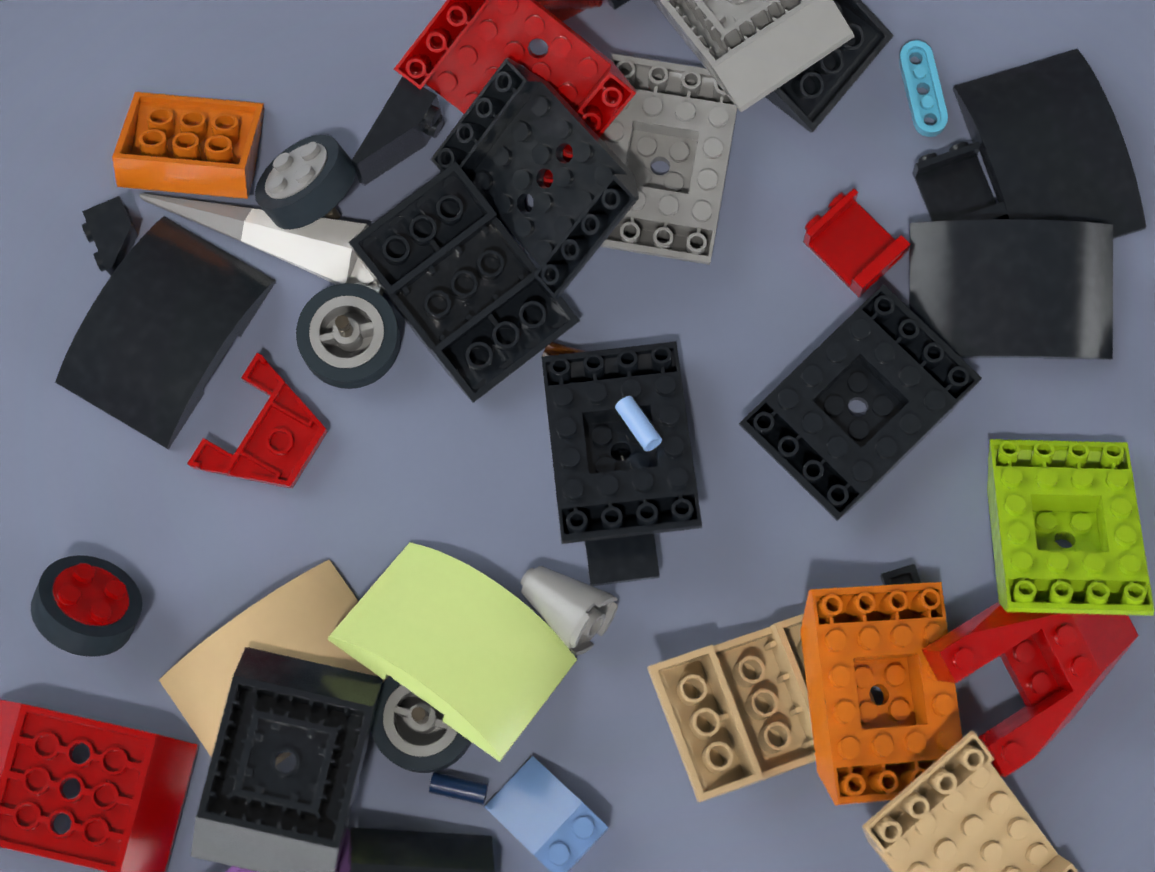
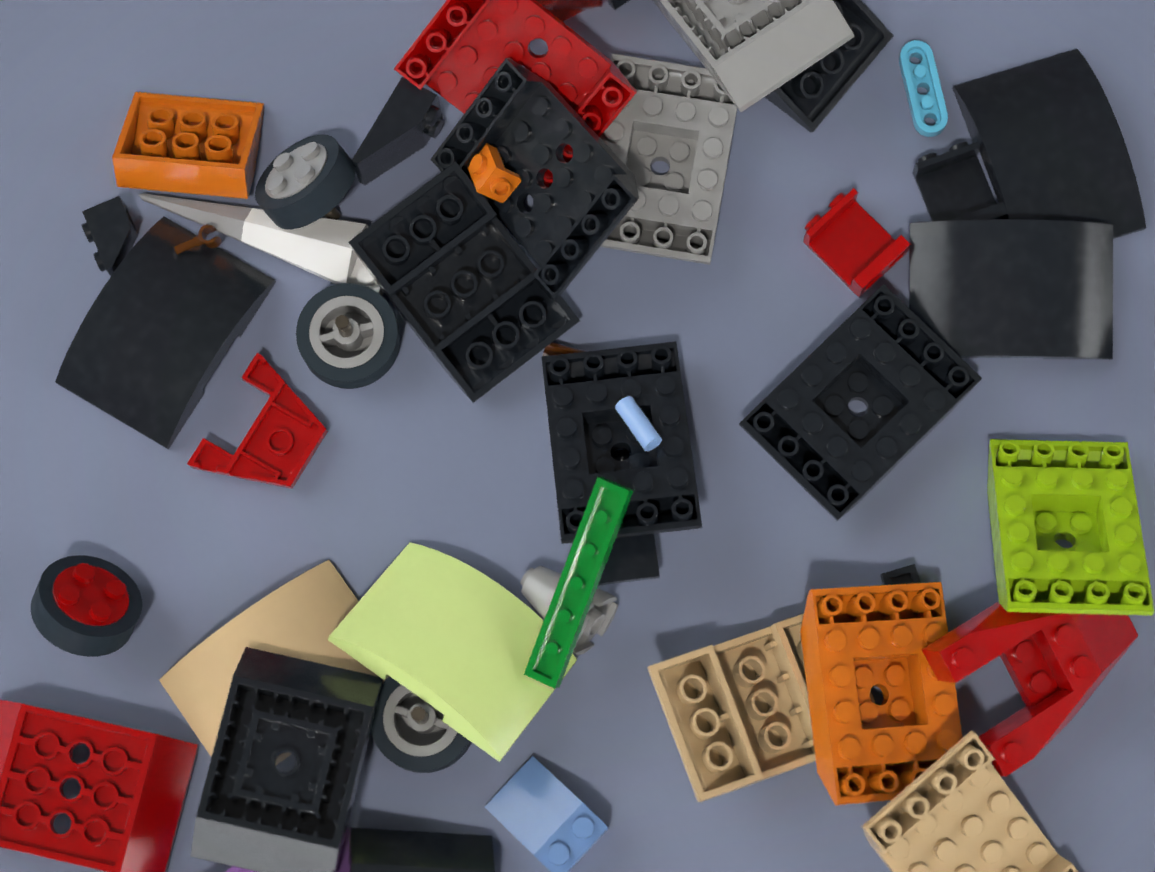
dark blue axle [429,772,488,805] -> none
none -> reddish brown hand [173,224,222,254]
none -> orange bracket [467,143,522,203]
none -> green plate [524,477,634,689]

